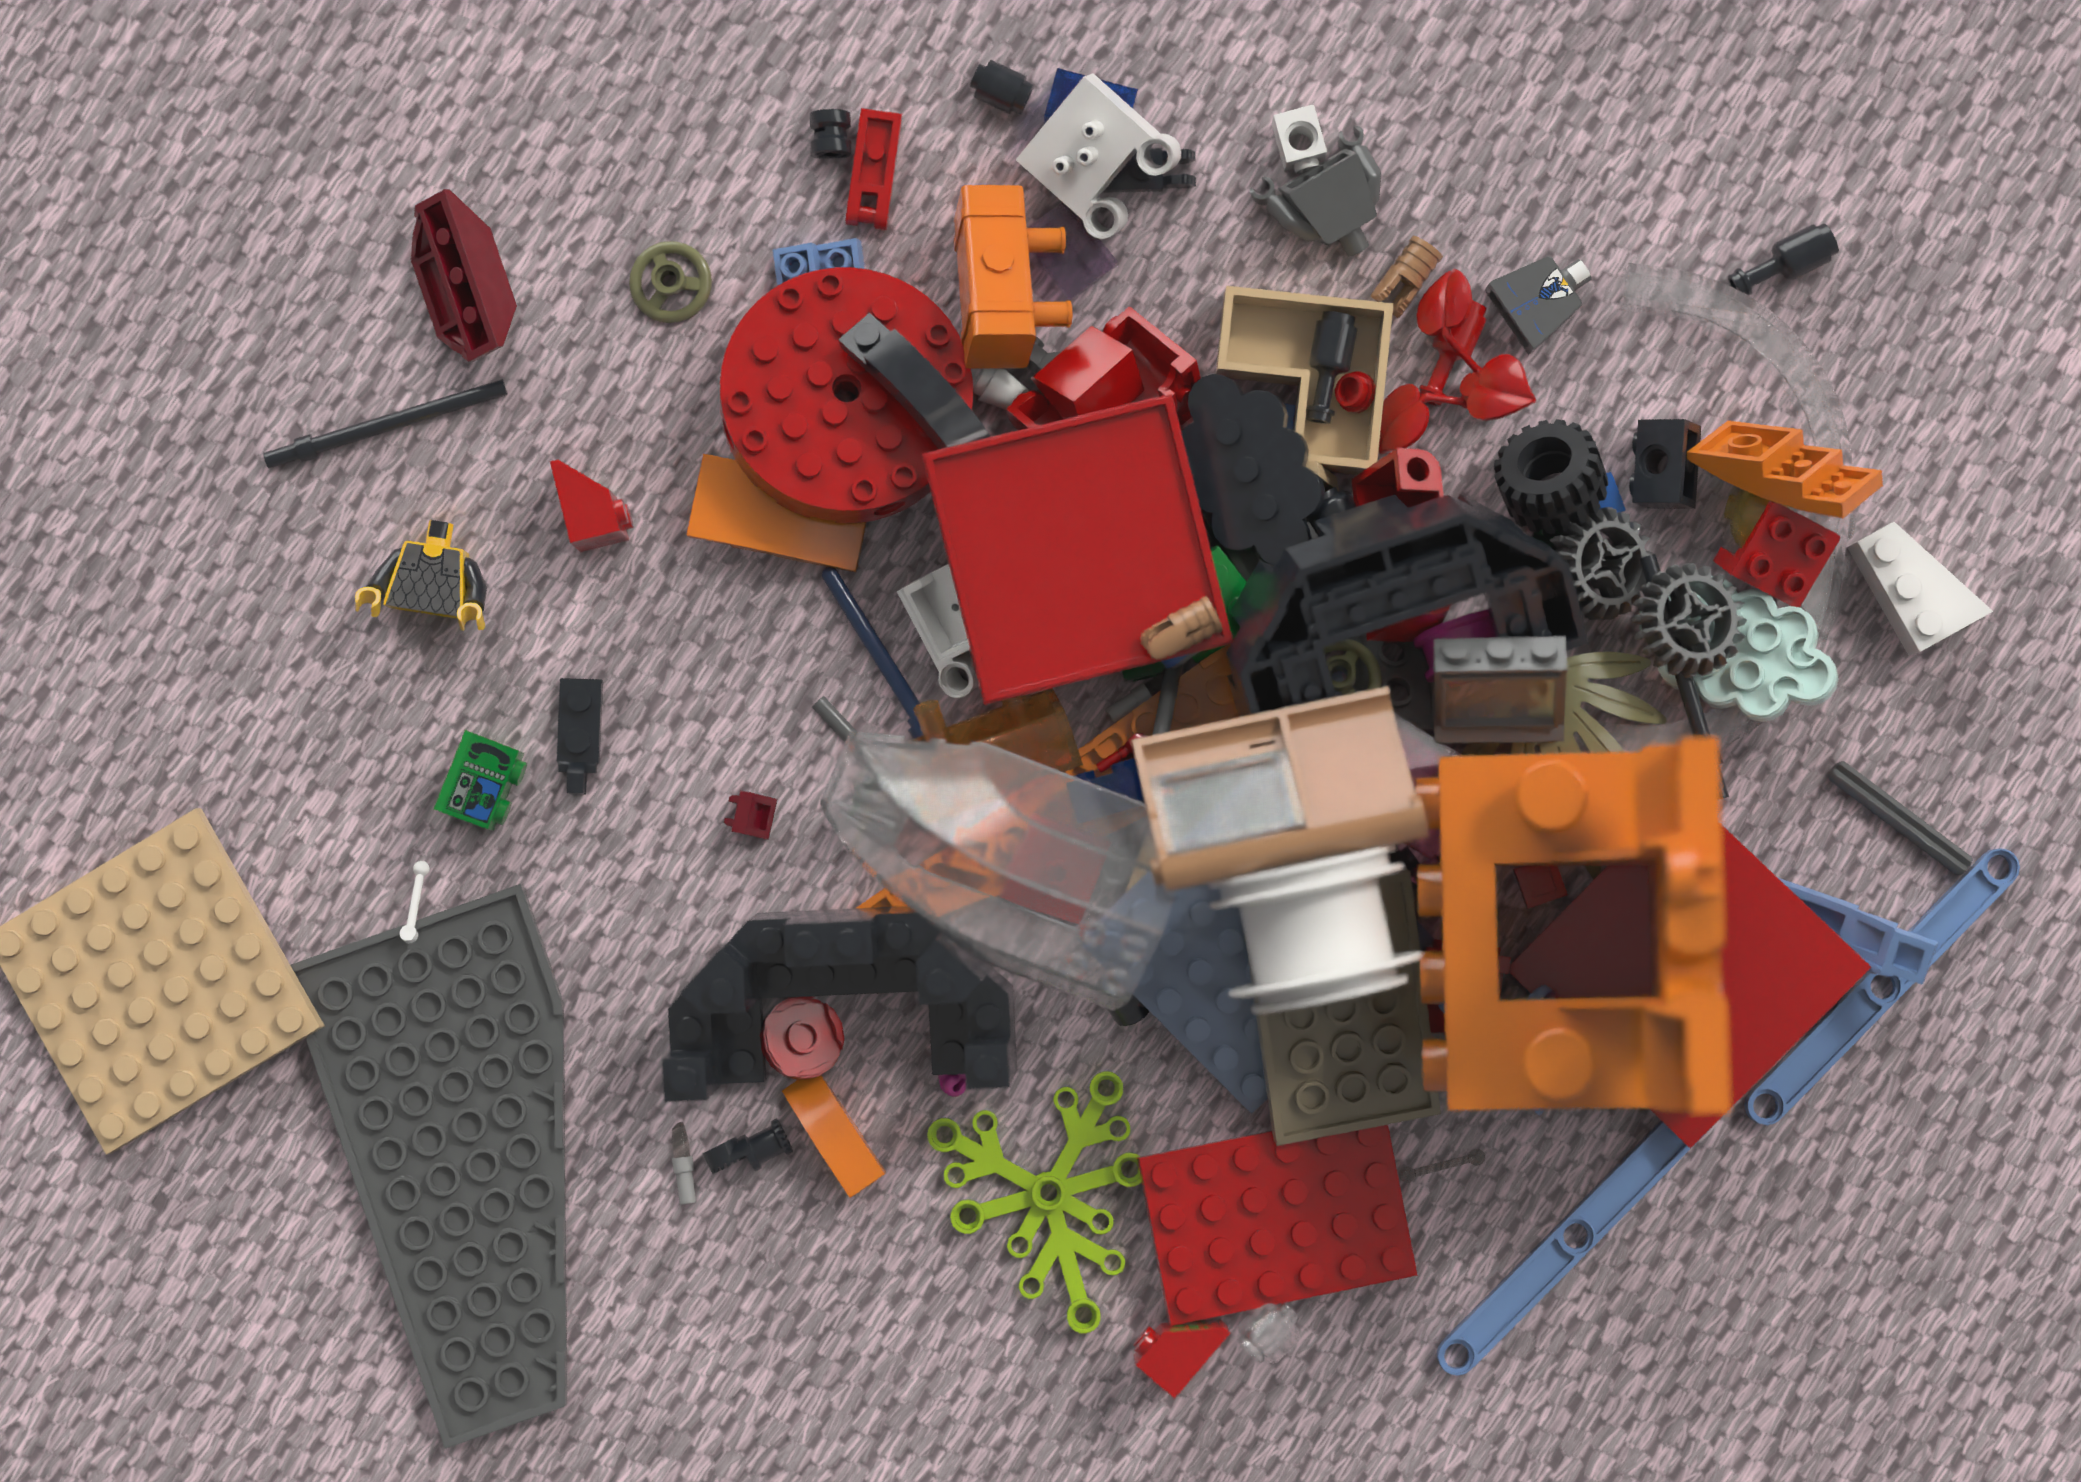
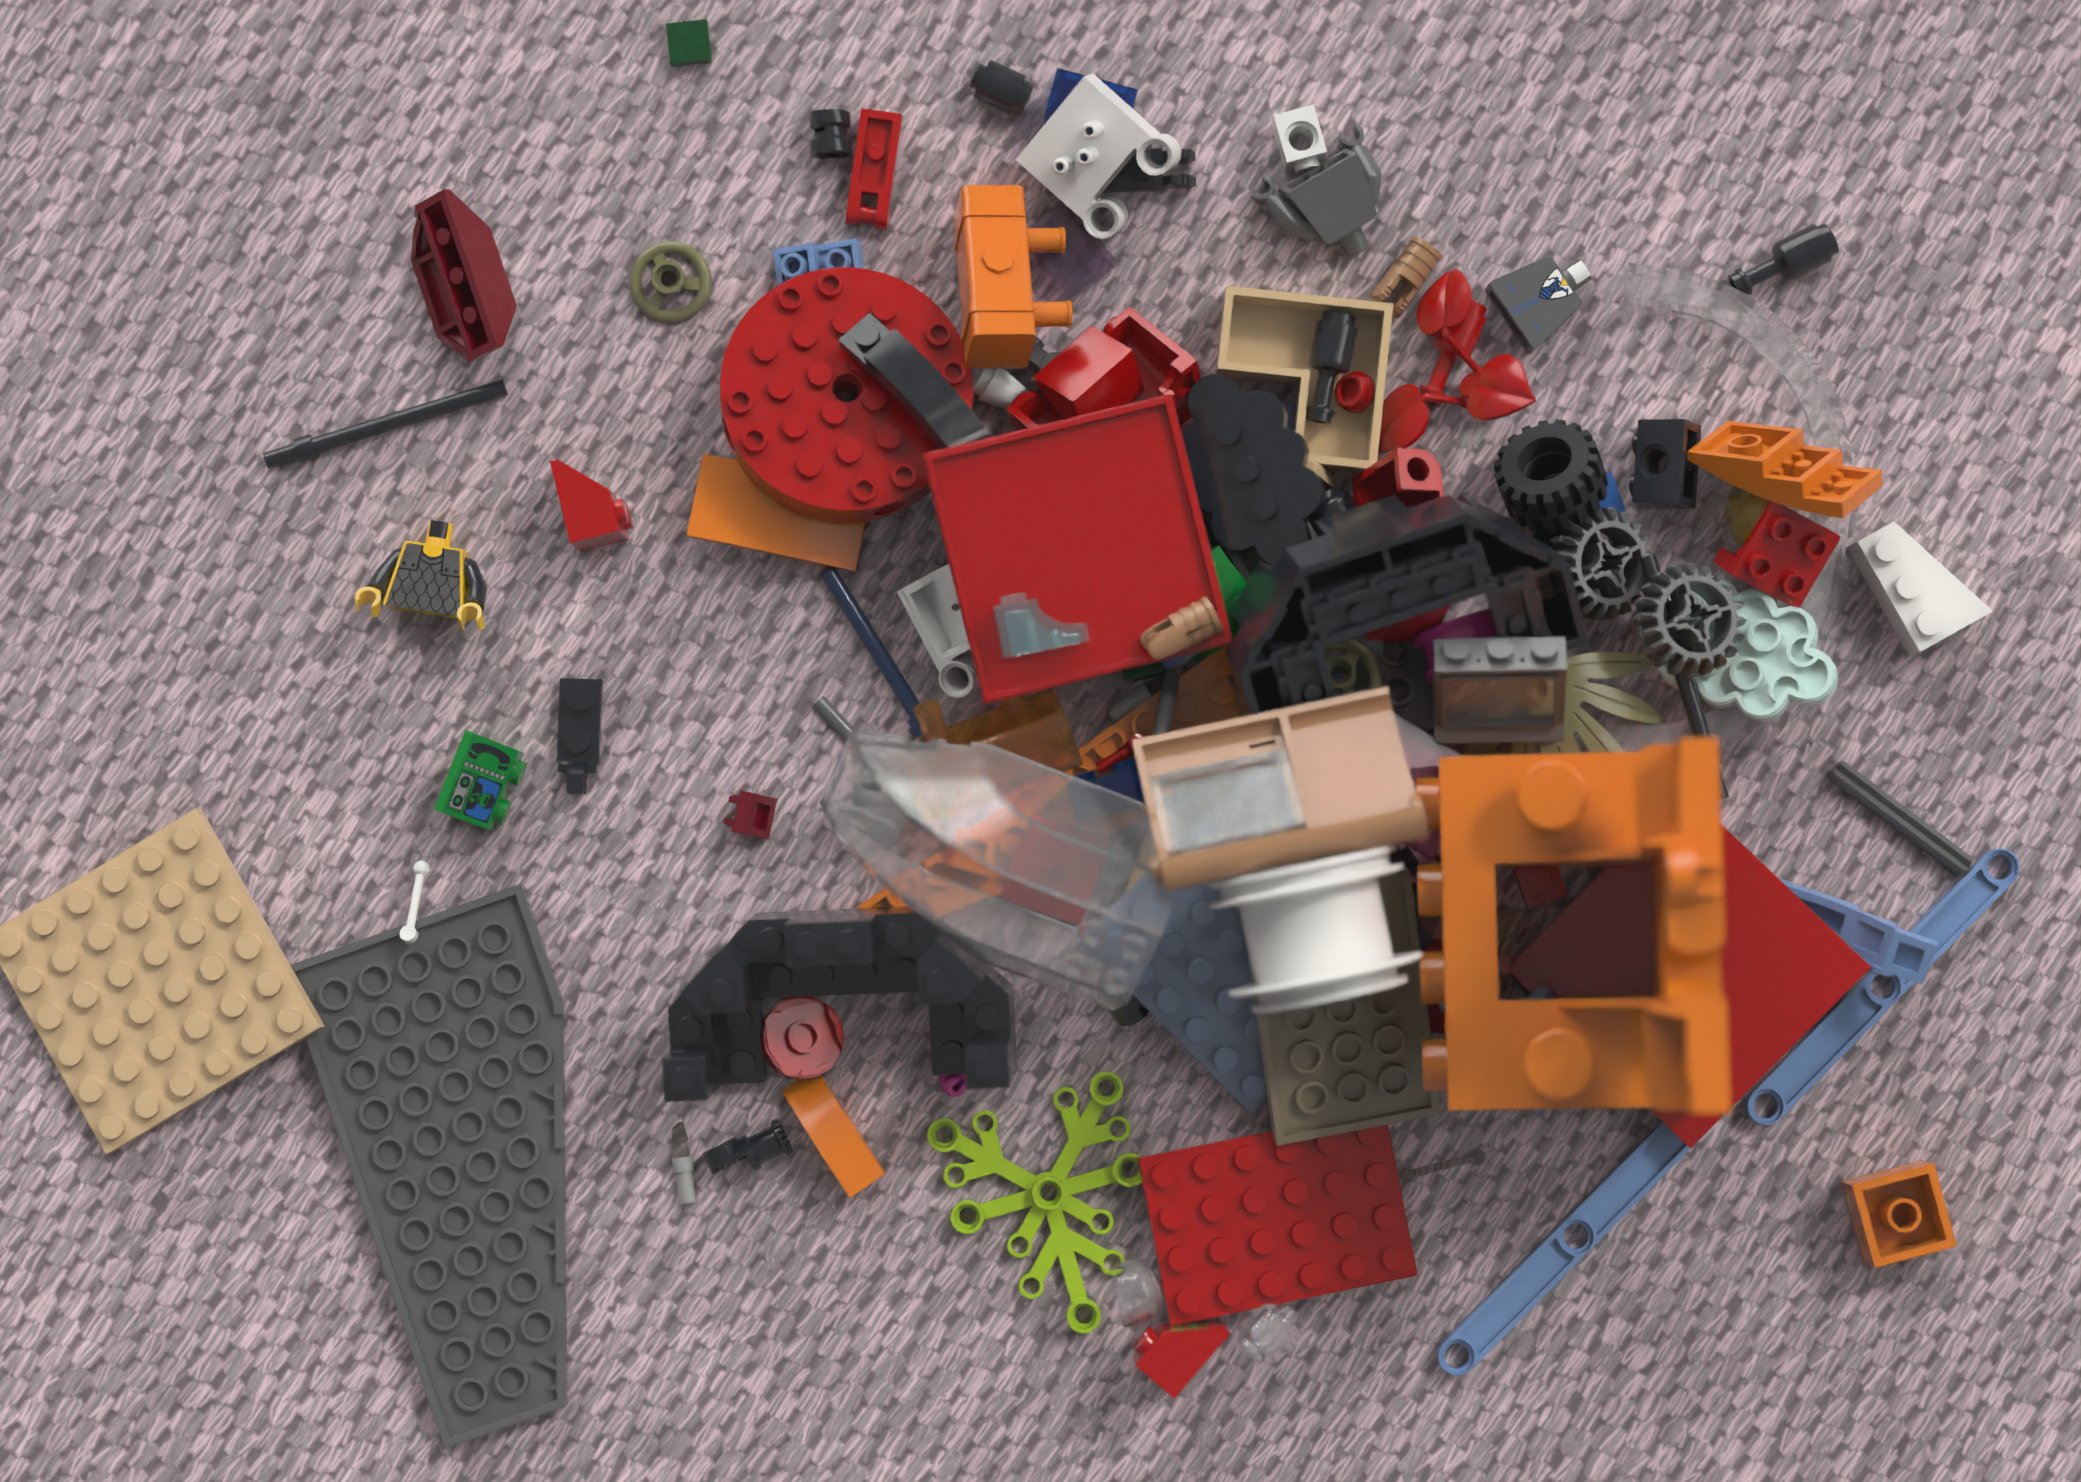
none -> dark green tile [666,19,712,67]
none -> clear light blue arch [993,592,1089,659]
none -> clear hair [1115,1259,1162,1328]
none -> orange brick [1840,1160,1957,1268]

